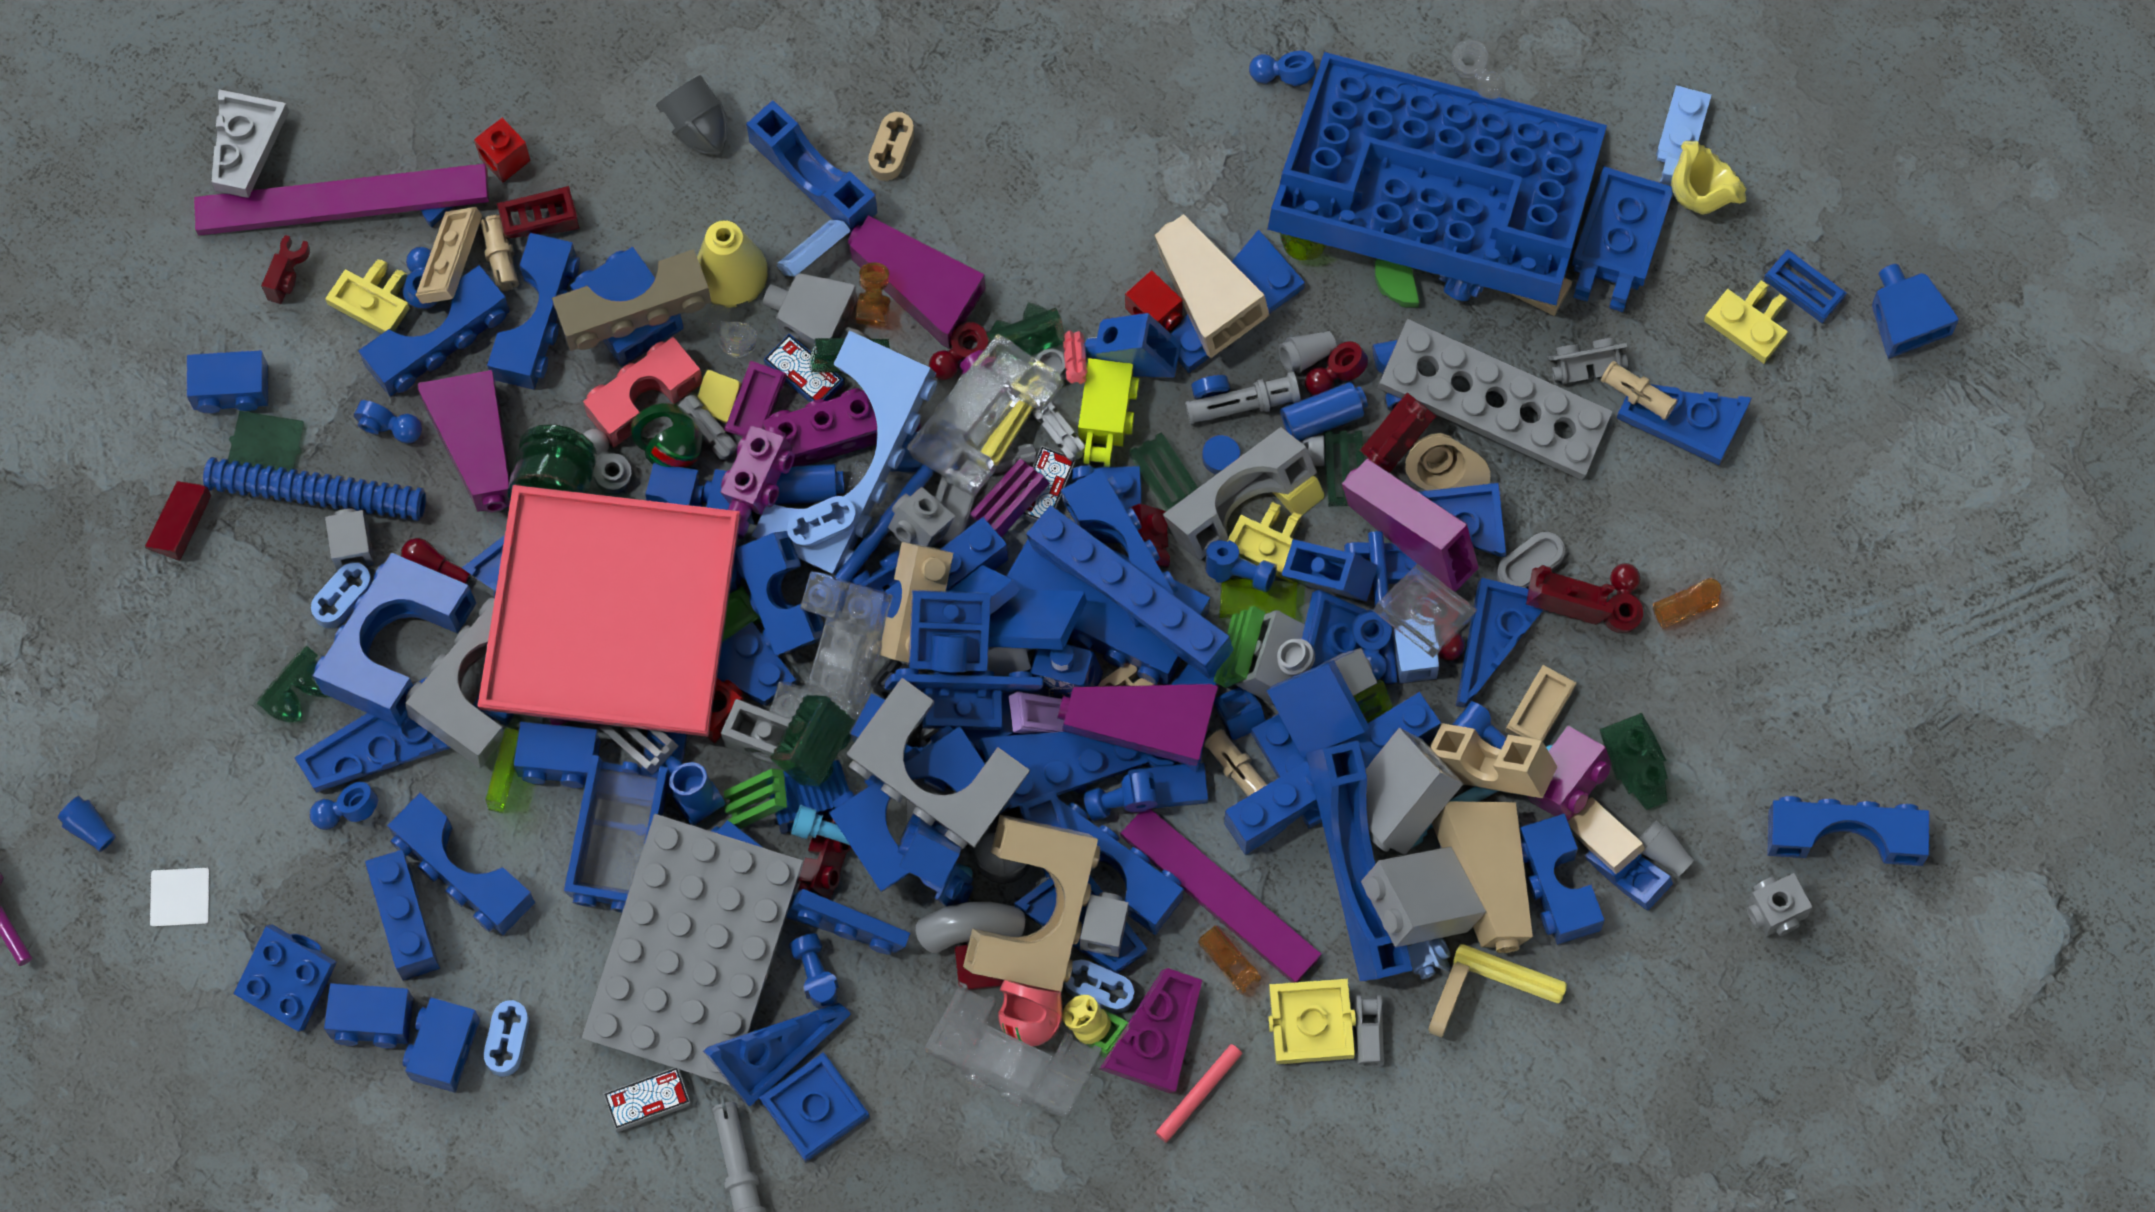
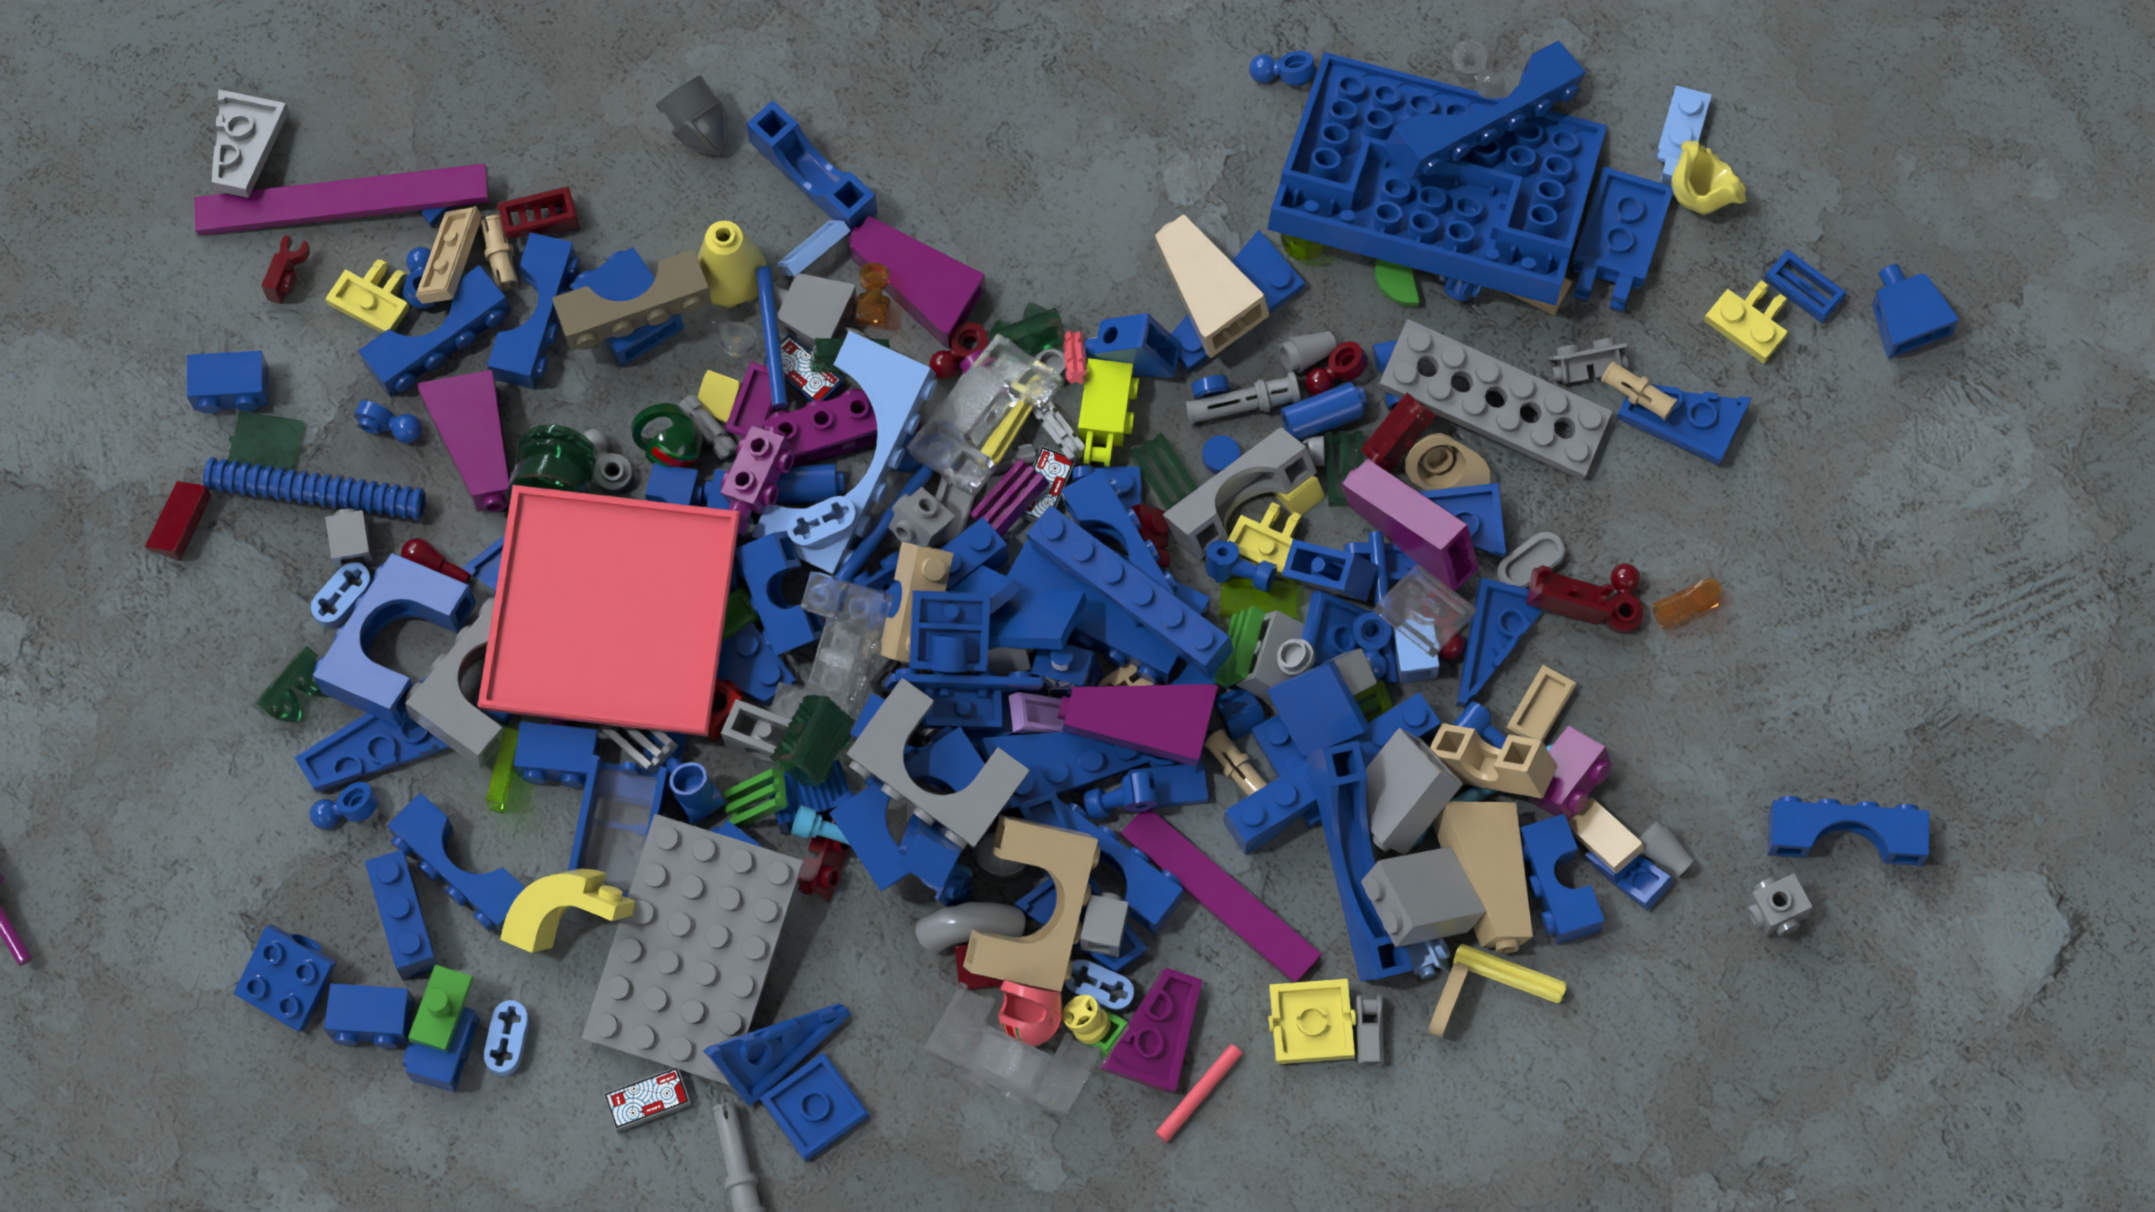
blue cone [58,796,116,852] -> none
white sticker [150,868,209,926] -> none
red brick [474,117,531,183] -> none
coral arch [583,337,703,448] -> none
blue wing [786,889,910,955] -> none
blue leg [789,933,839,1009] -> none
tan beam [868,112,914,181] -> none
red brick [1125,270,1183,332] -> none
clear orange bar [1198,925,1262,995] -> none
clear green connector [1599,713,1668,810] -> none
none -> bright green tile [408,965,474,1053]
none -> light yellow arch [500,869,636,953]
none -> blue bar [756,266,788,409]
none -> blue arch [1384,40,1586,180]

